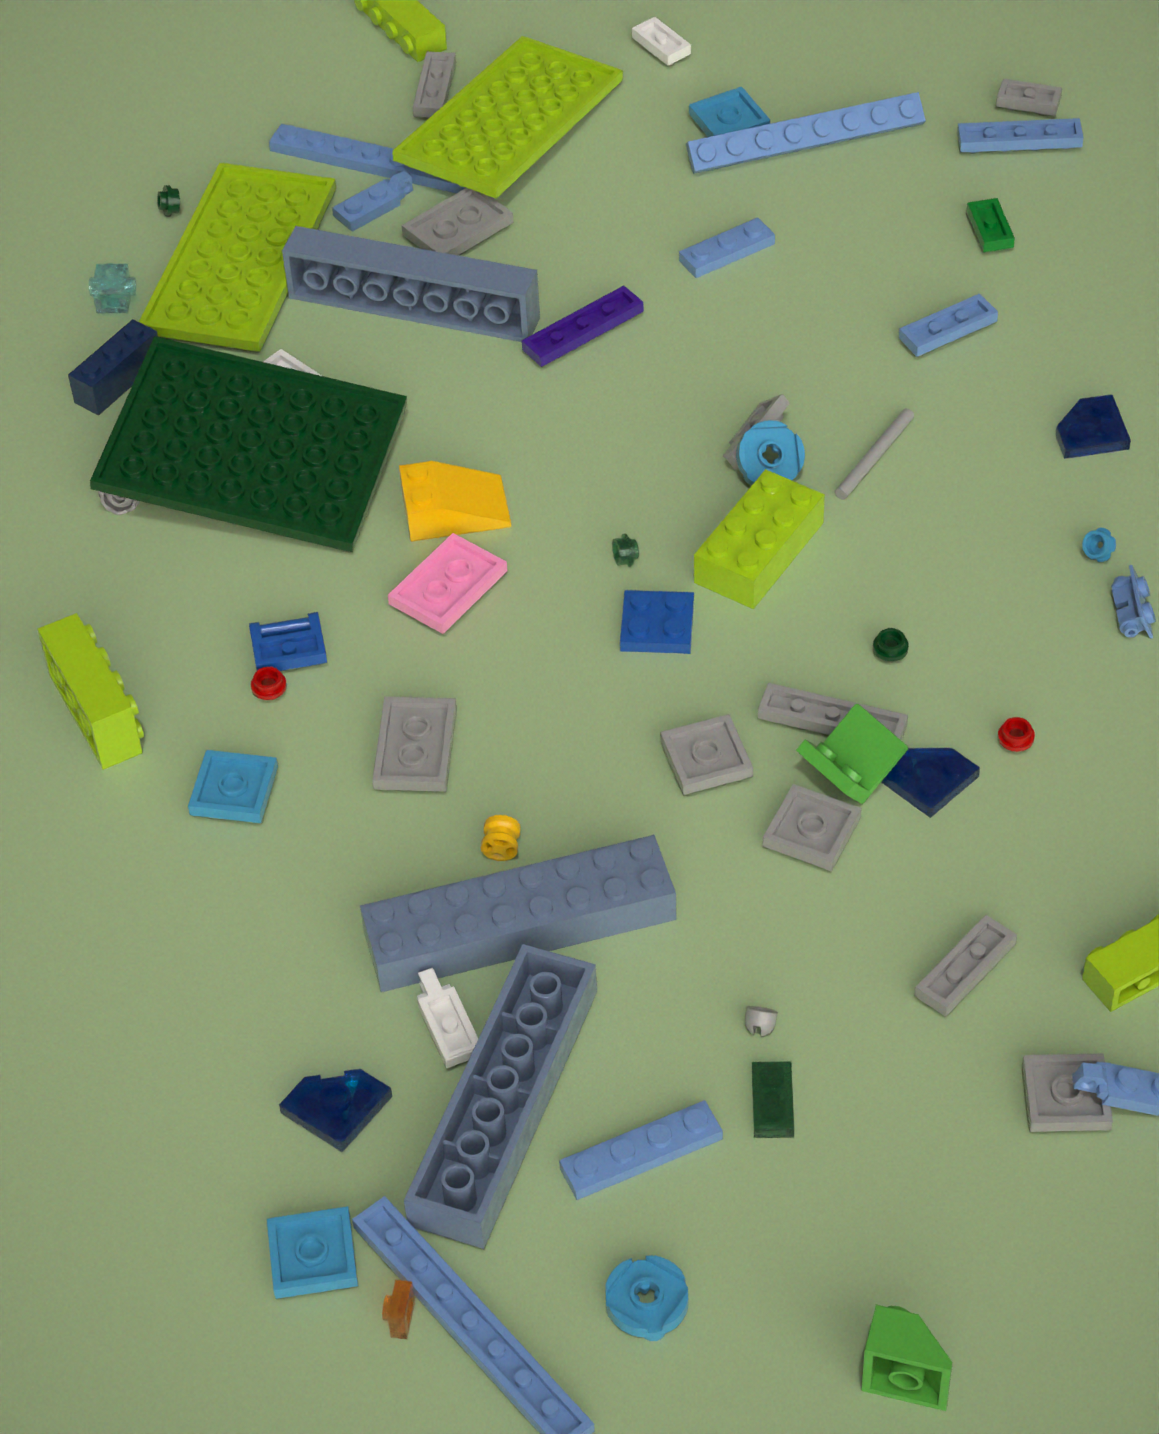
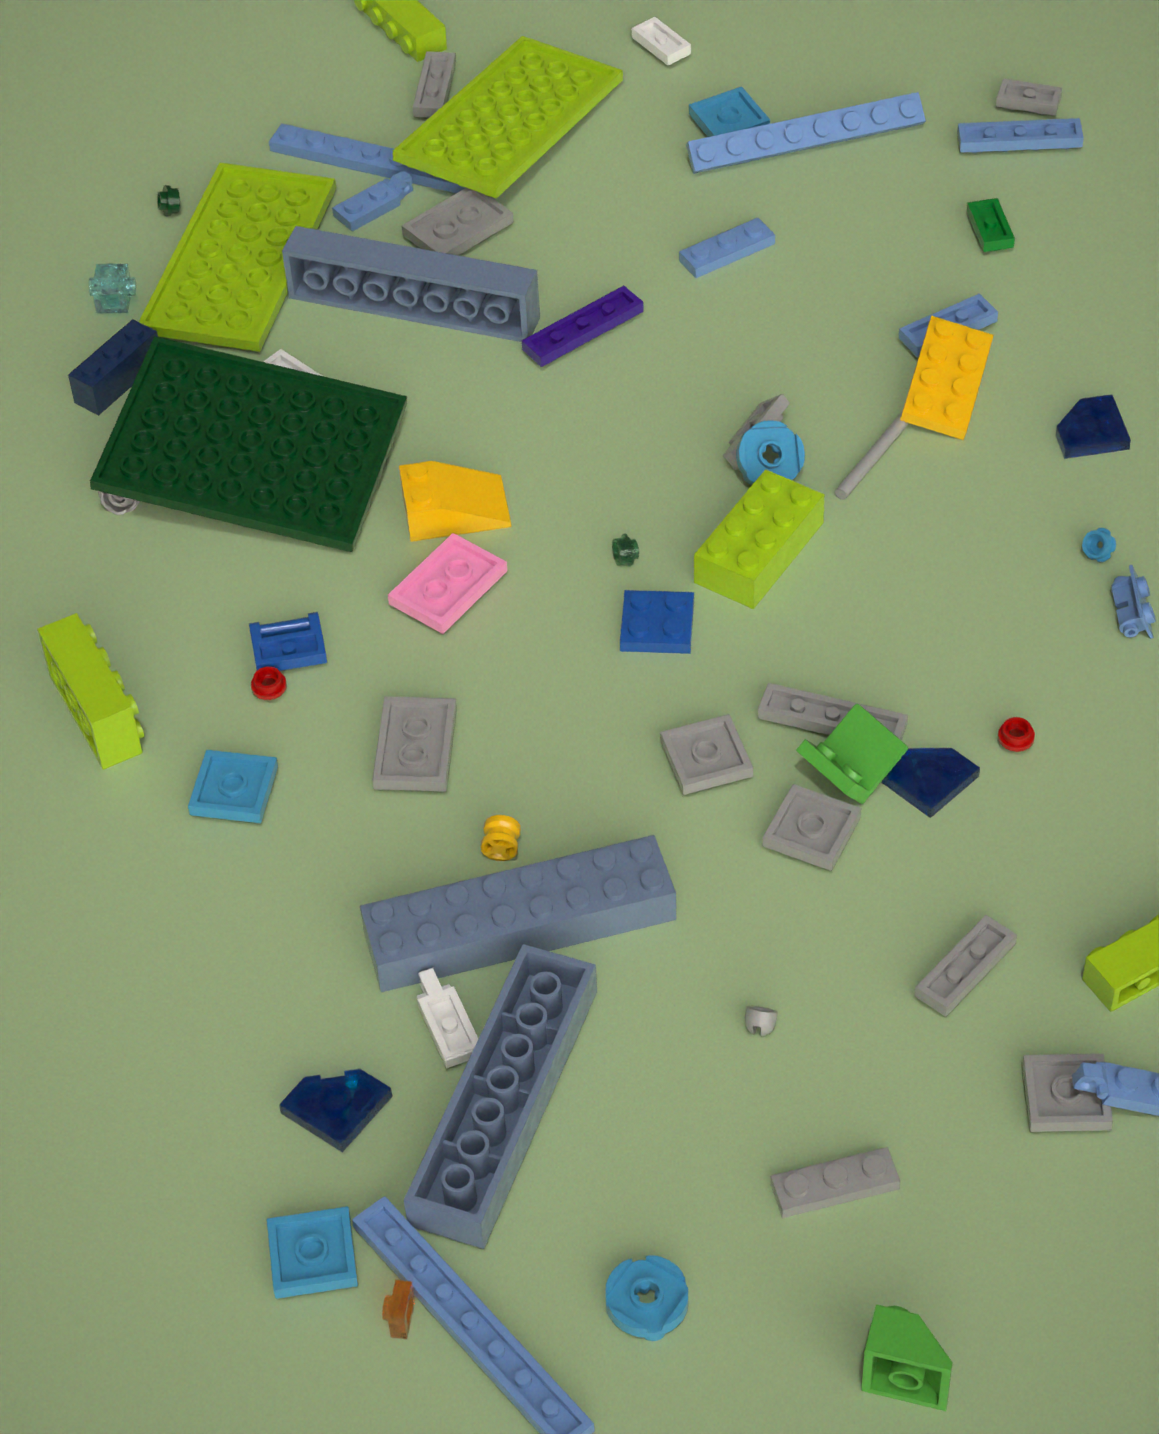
medium blue plate [559,1100,723,1200] -> none
clear green plate [752,1061,794,1138] -> none
dark green plate [873,628,909,661] -> none
none -> light grey plate [770,1147,900,1218]
none -> yellow plate [900,315,994,440]

